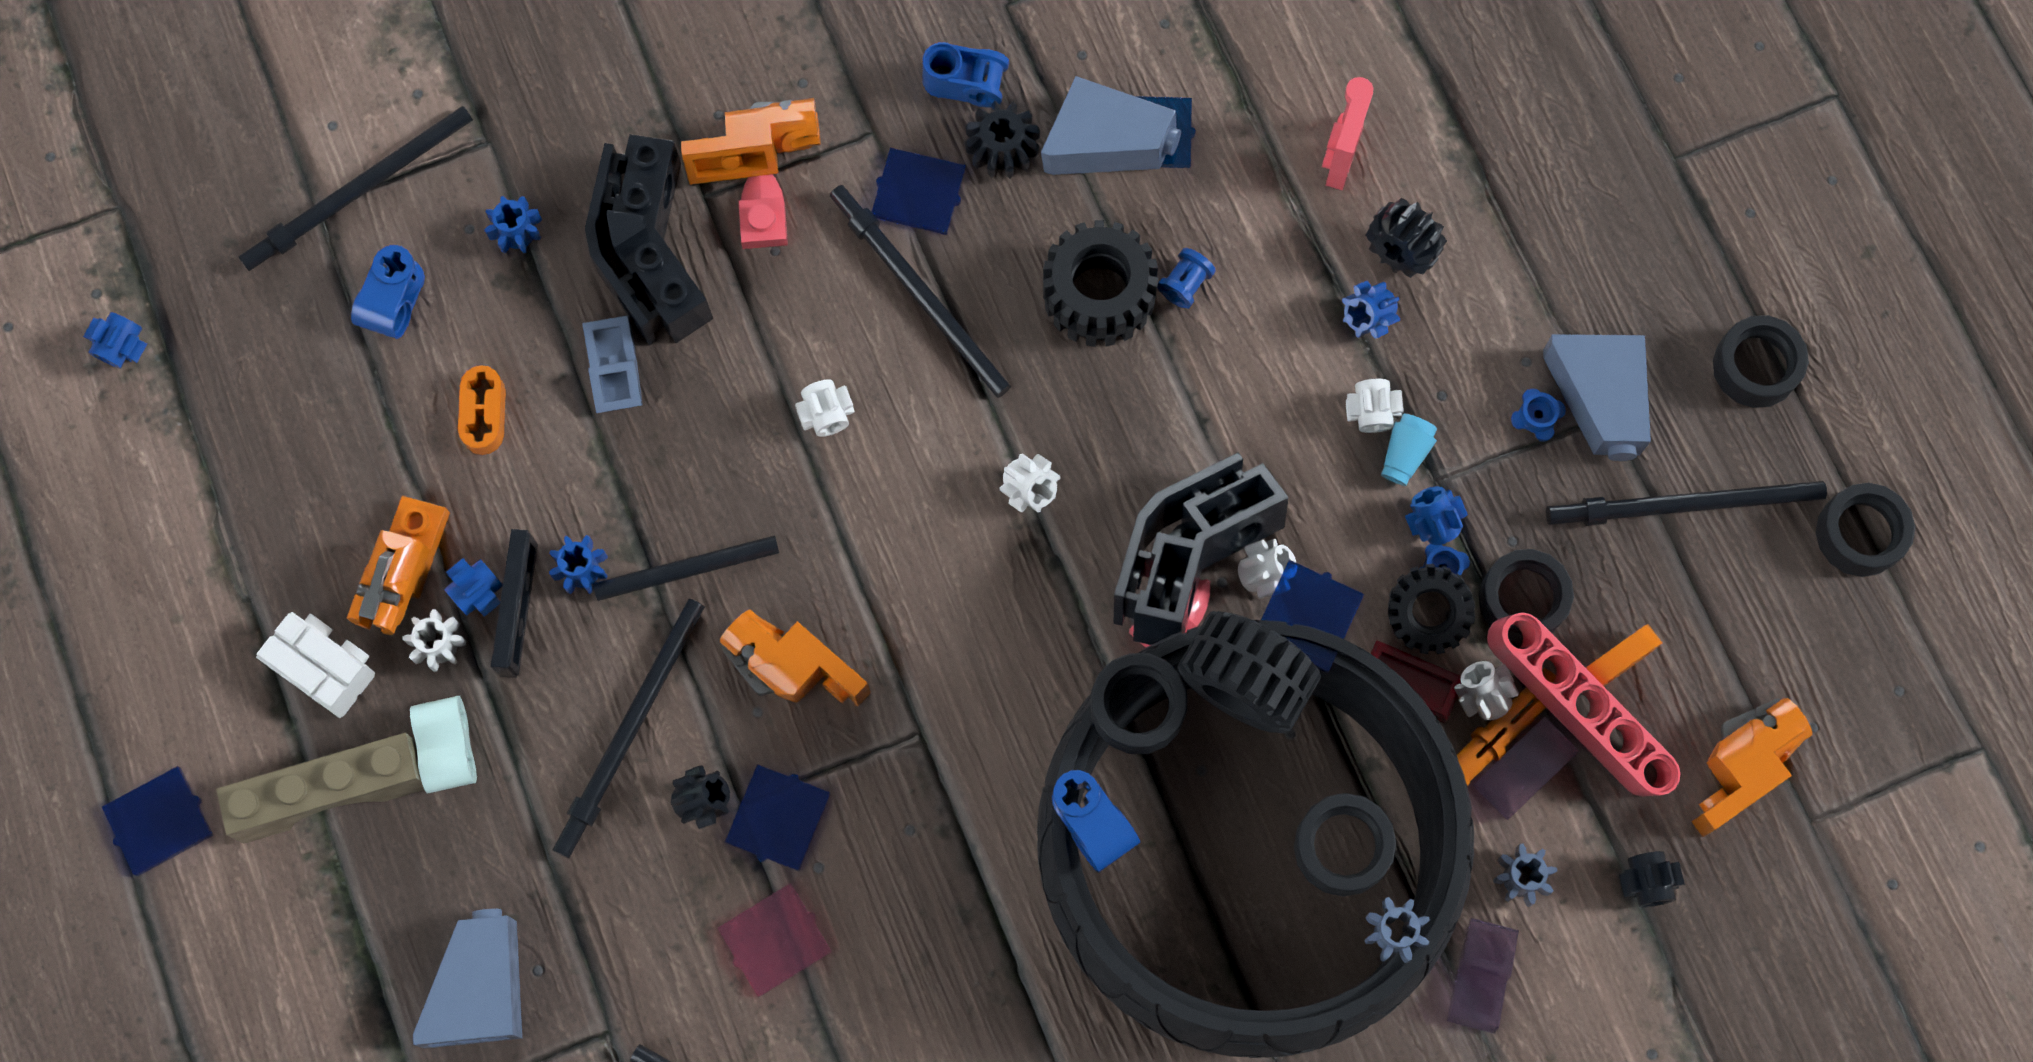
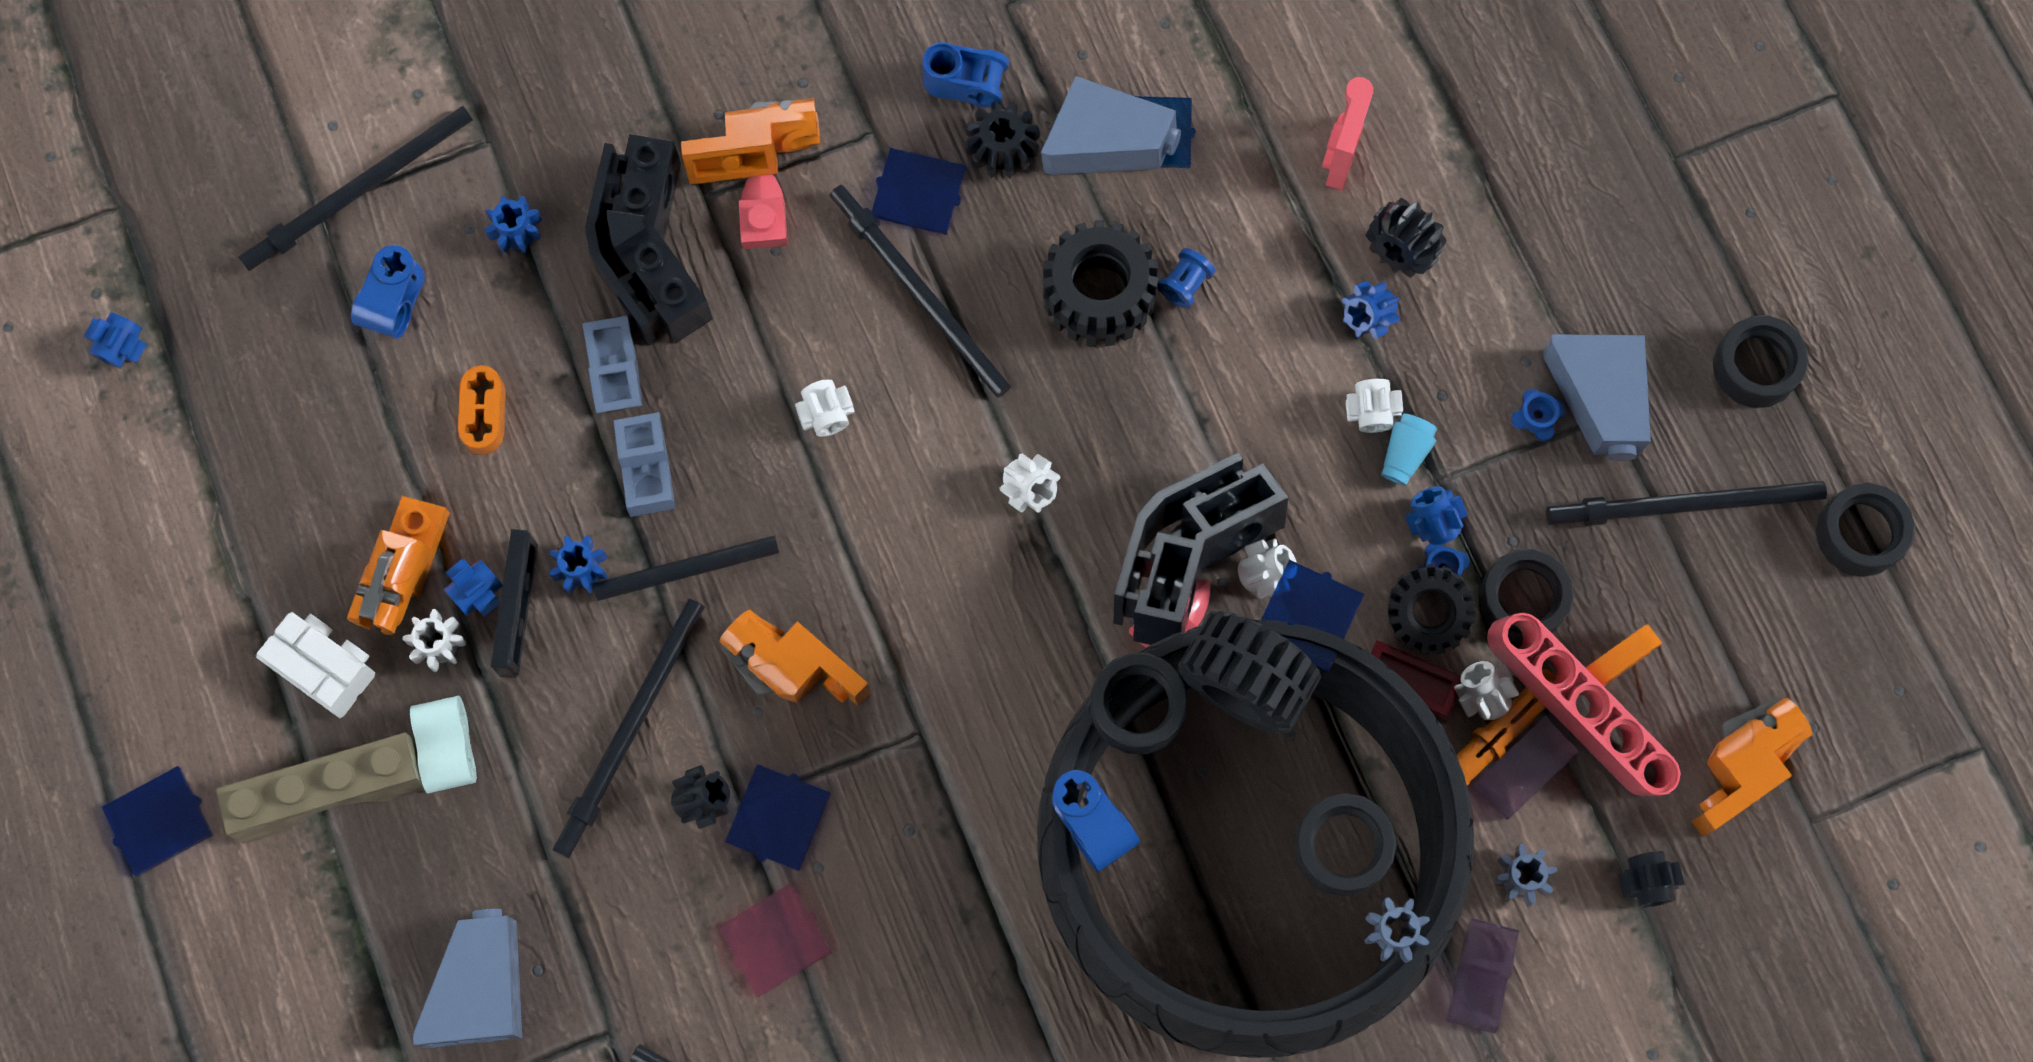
none -> sand blue slope [614,412,676,517]

